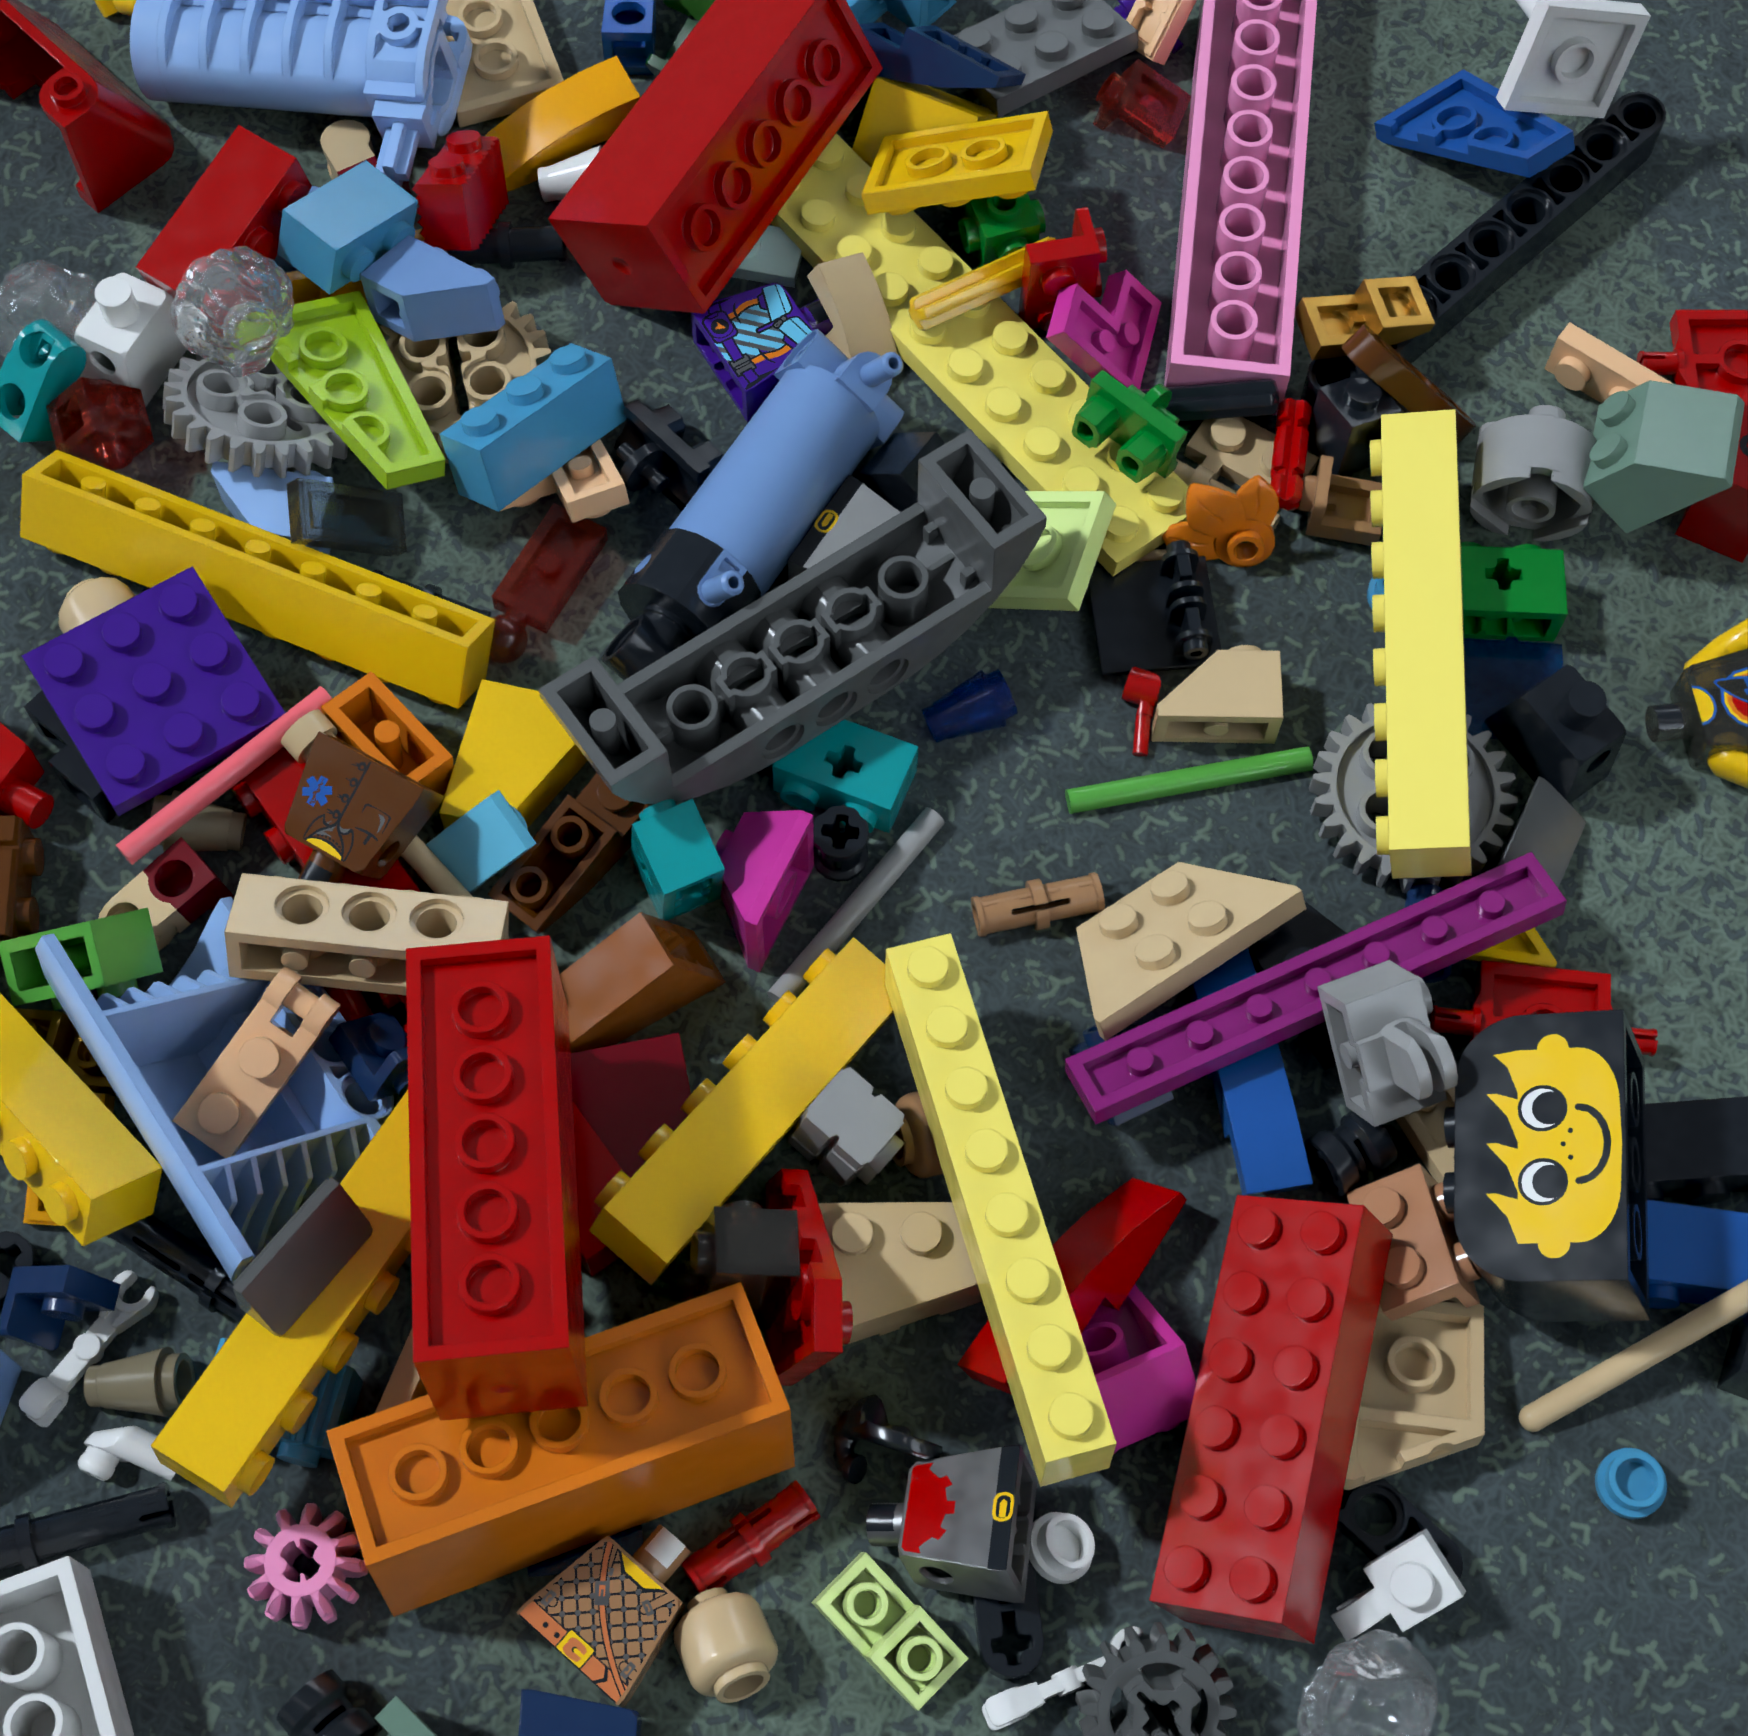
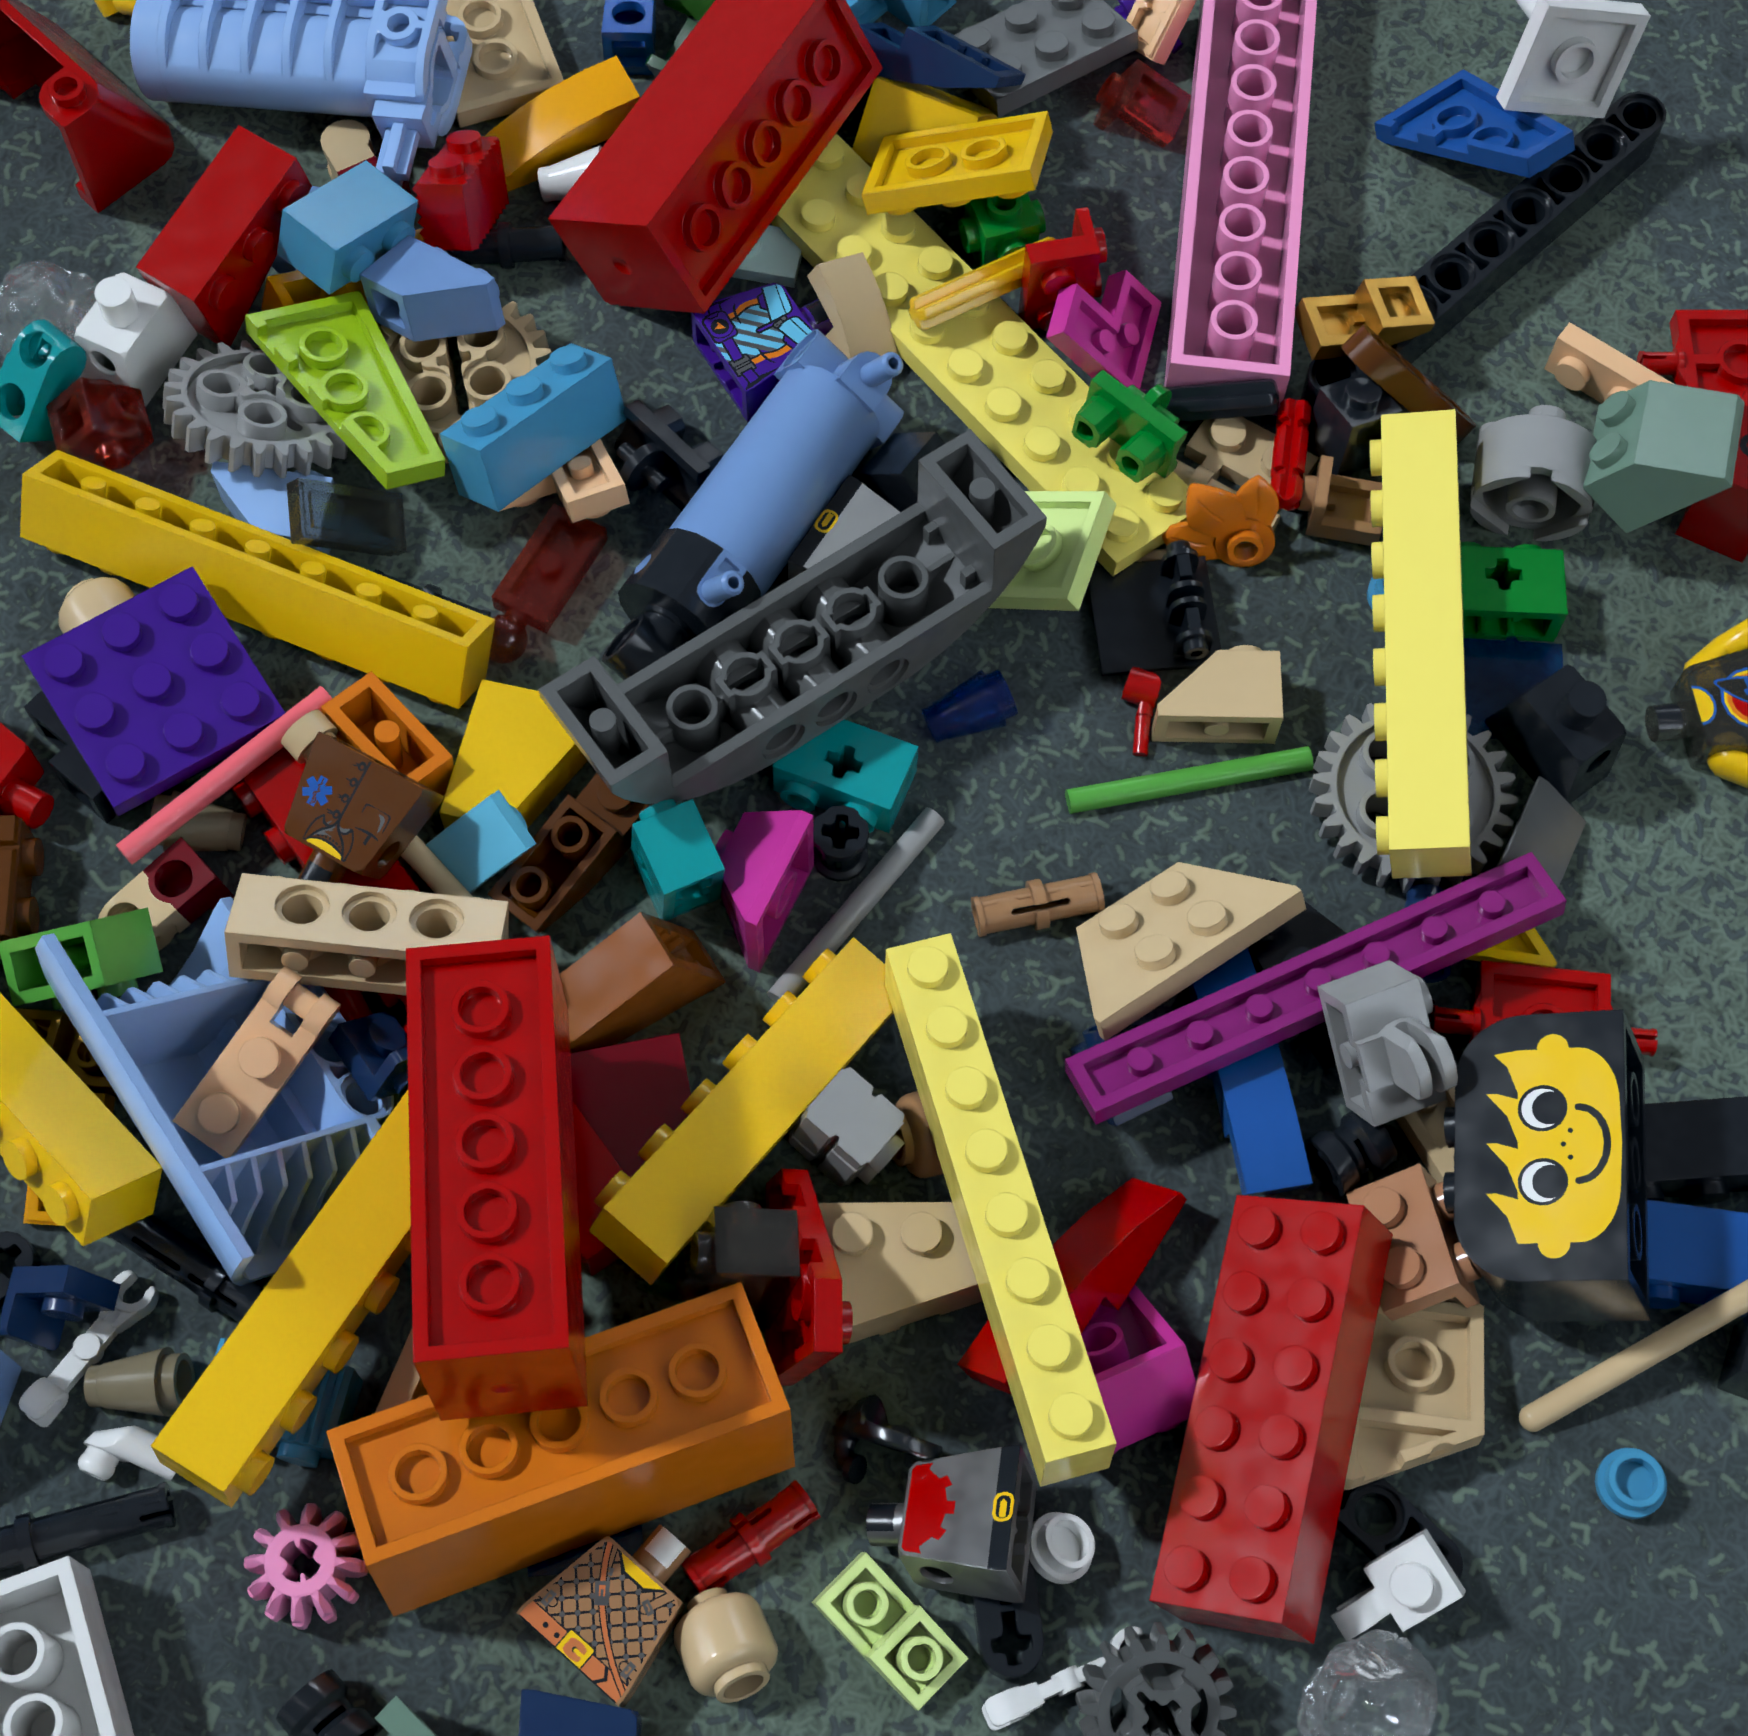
clear hair [170,246,294,377] -> none
dark grey slope [232,1177,373,1337] -> none

